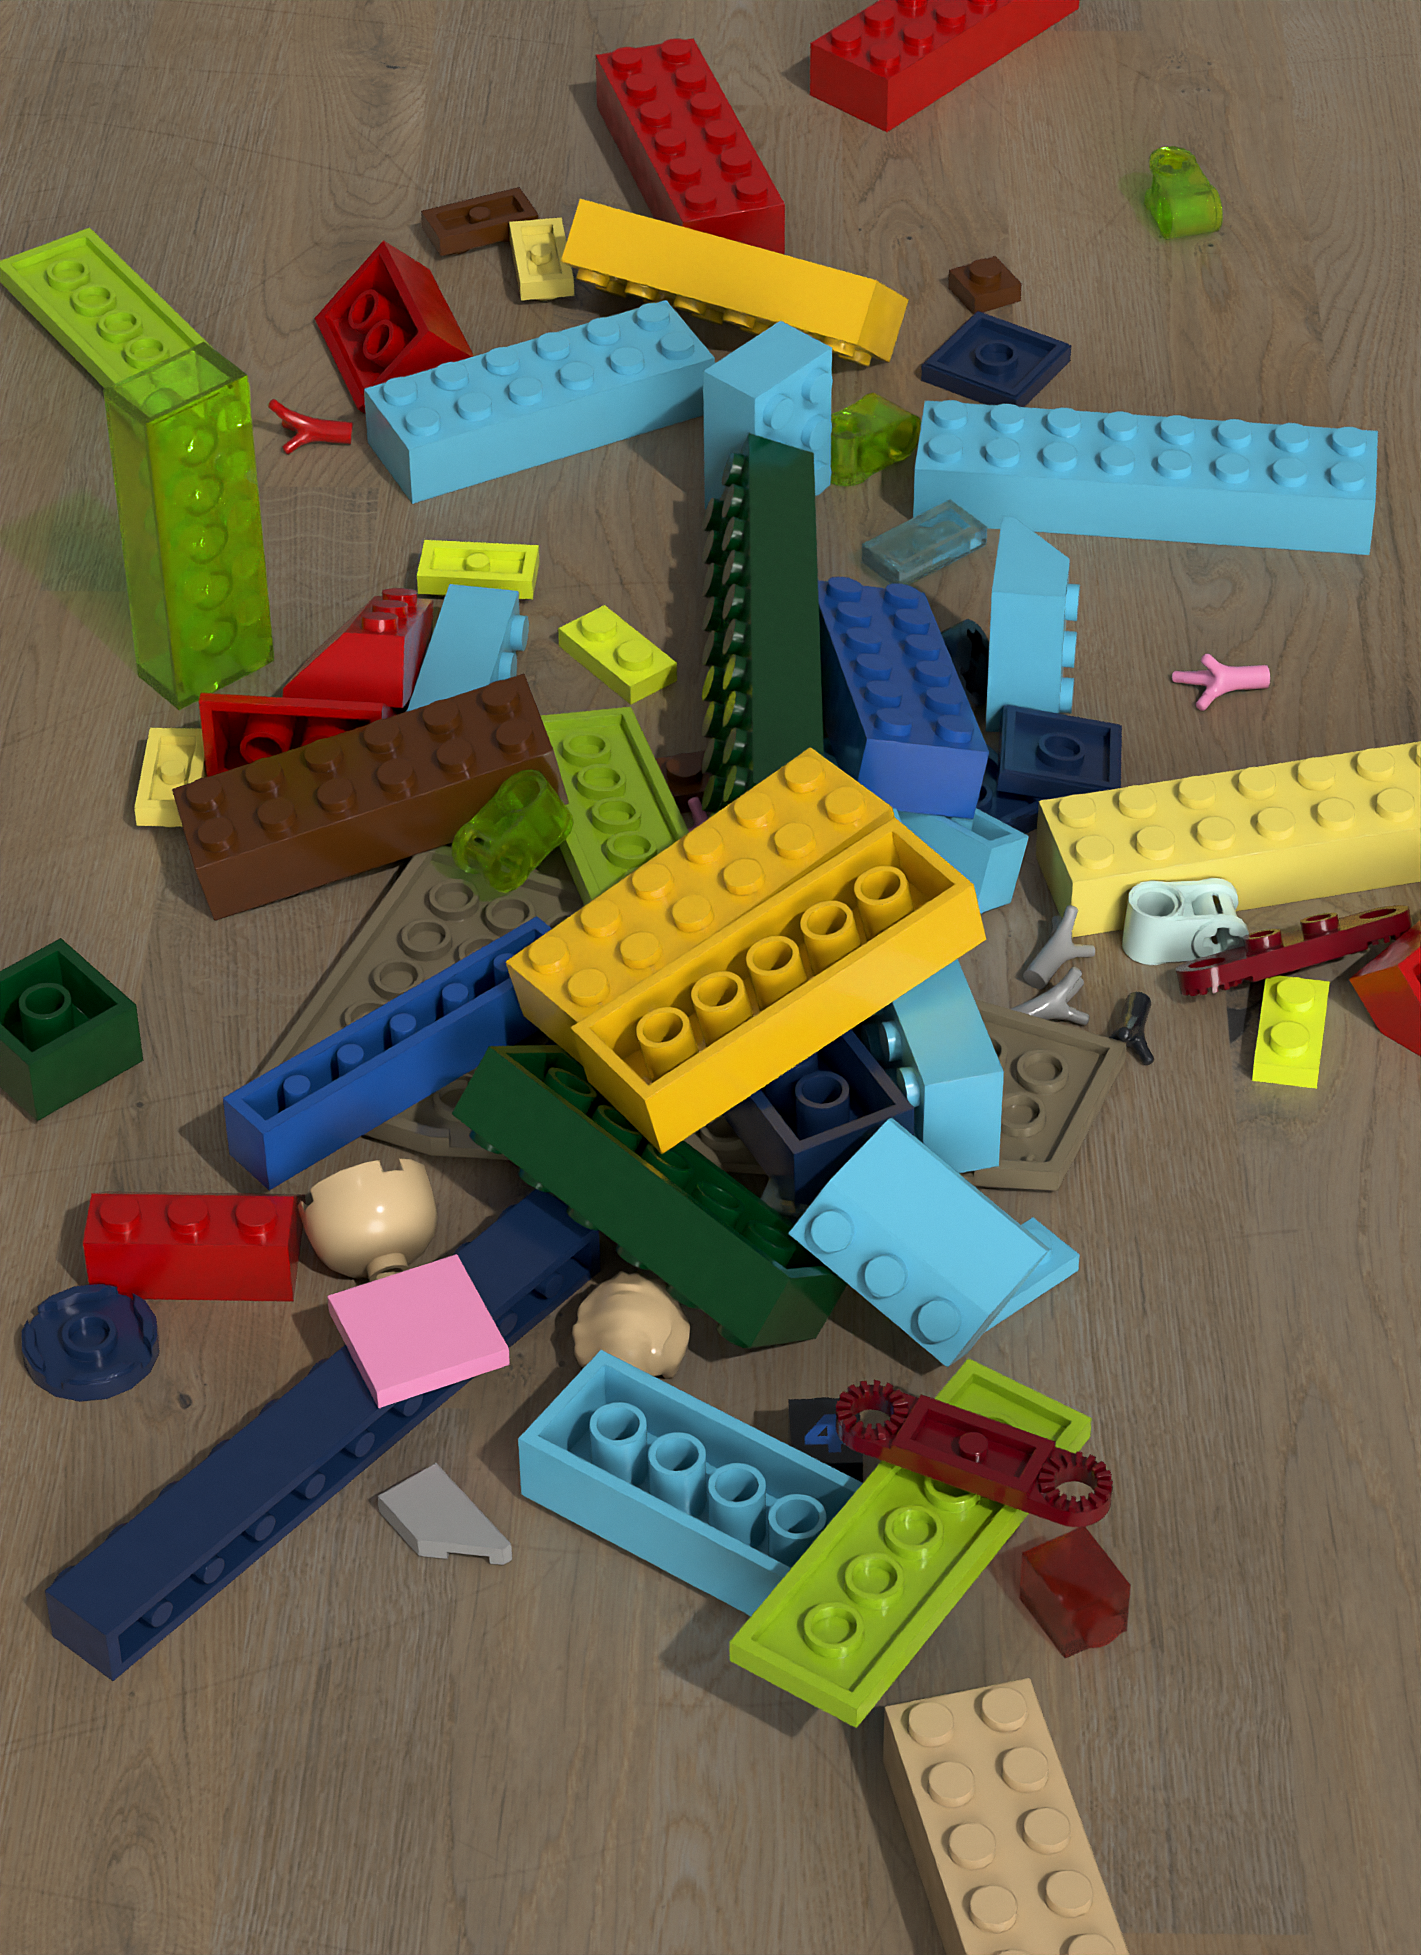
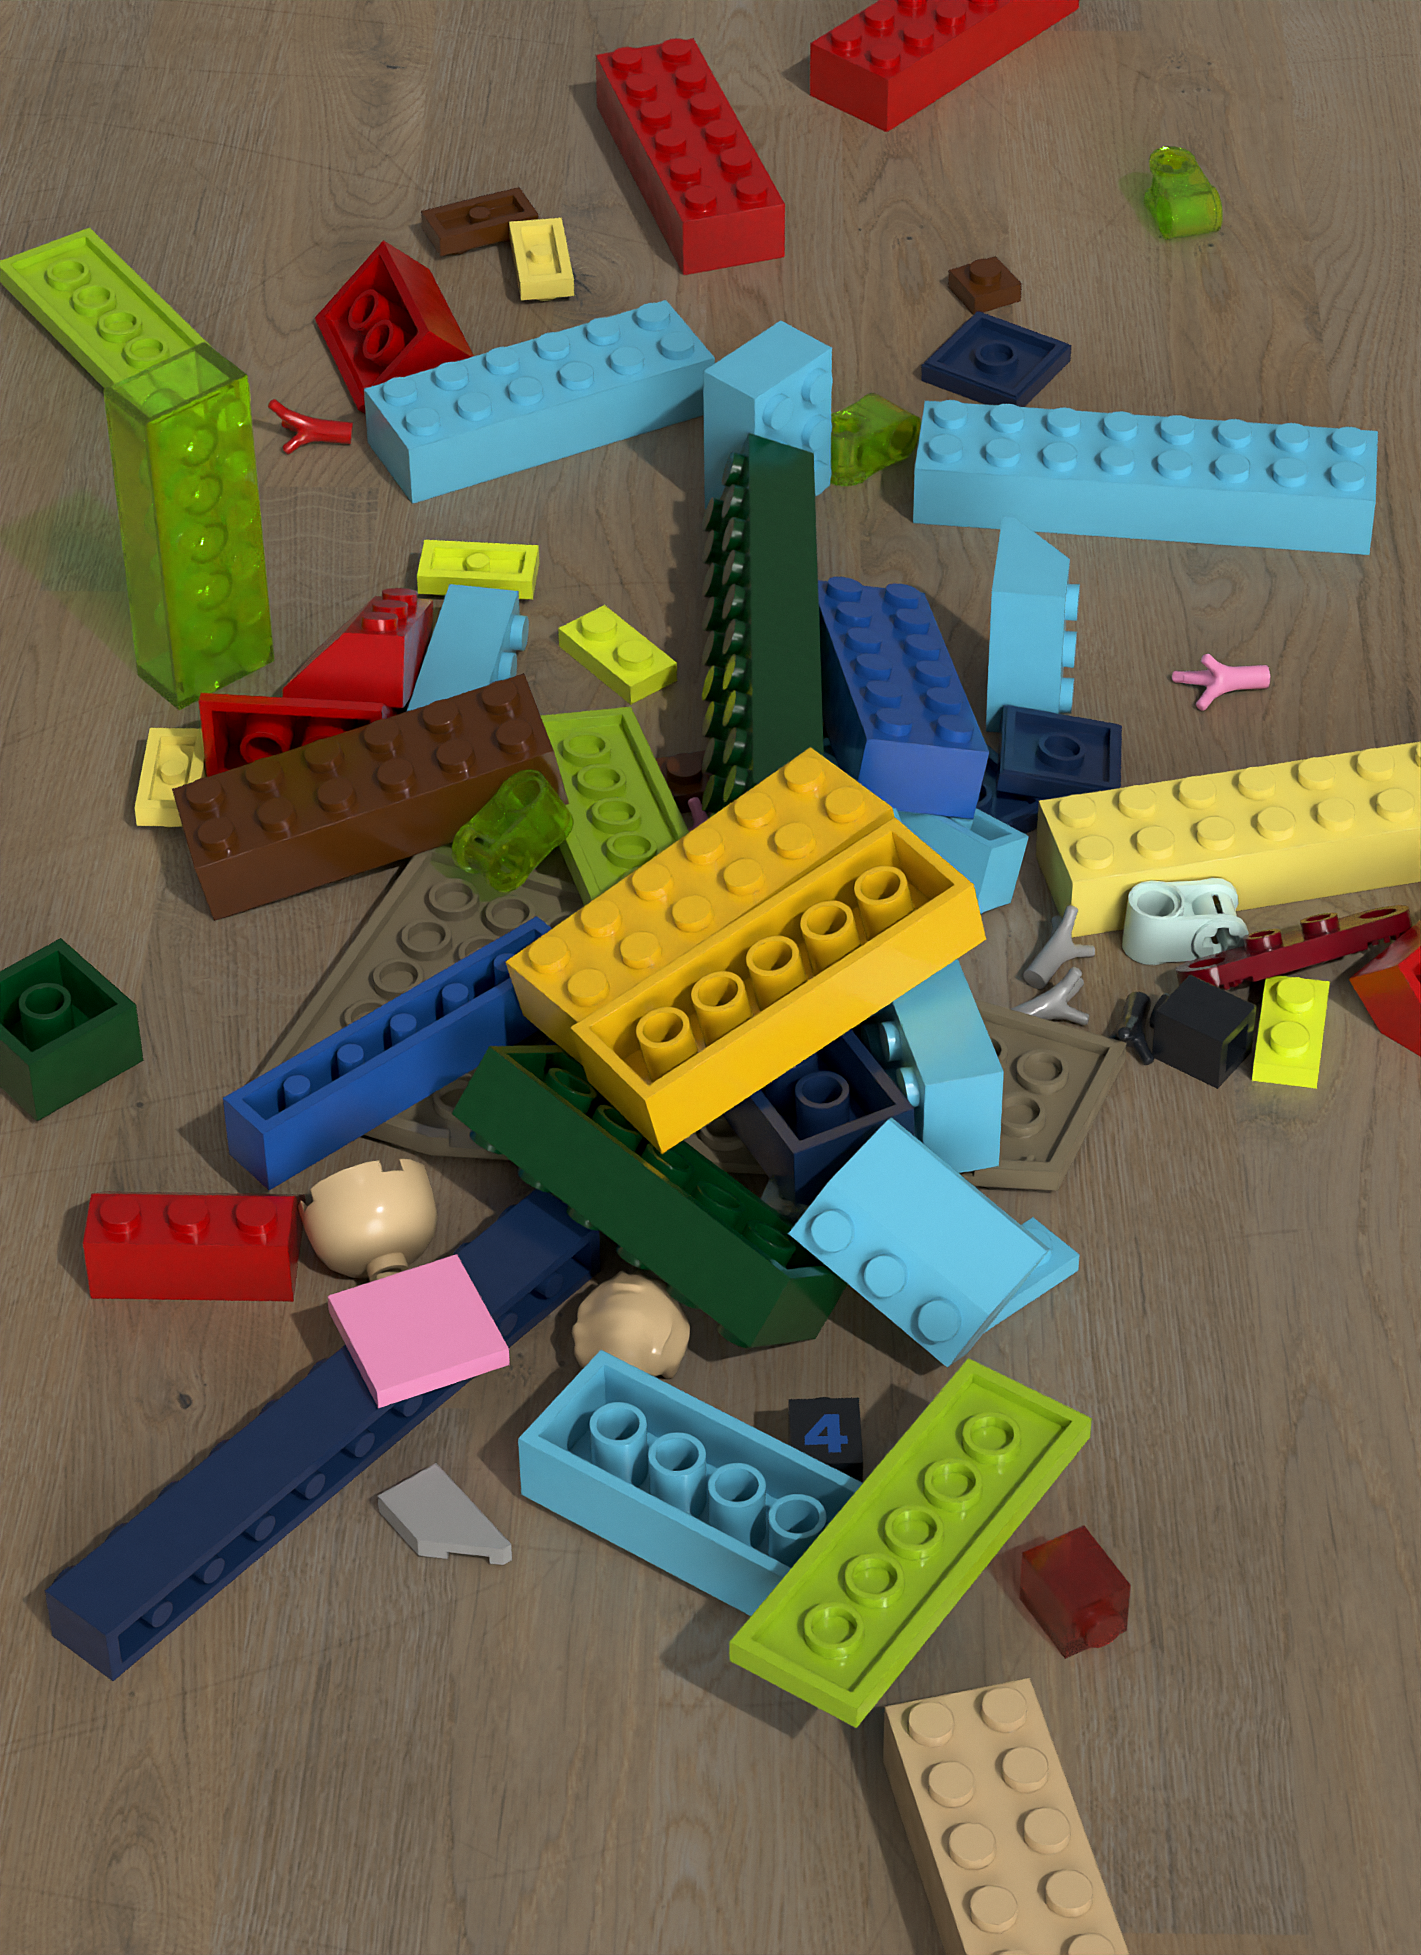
dark blue tile [21,1284,160,1402] -> none
yellow brick [561,199,909,367] -> none
dark red plate [836,1380,1113,1527] -> none
clear light blue plate [862,500,987,585] -> none
black beam [941,619,989,710] -> none
none -> black brick [1149,975,1256,1089]

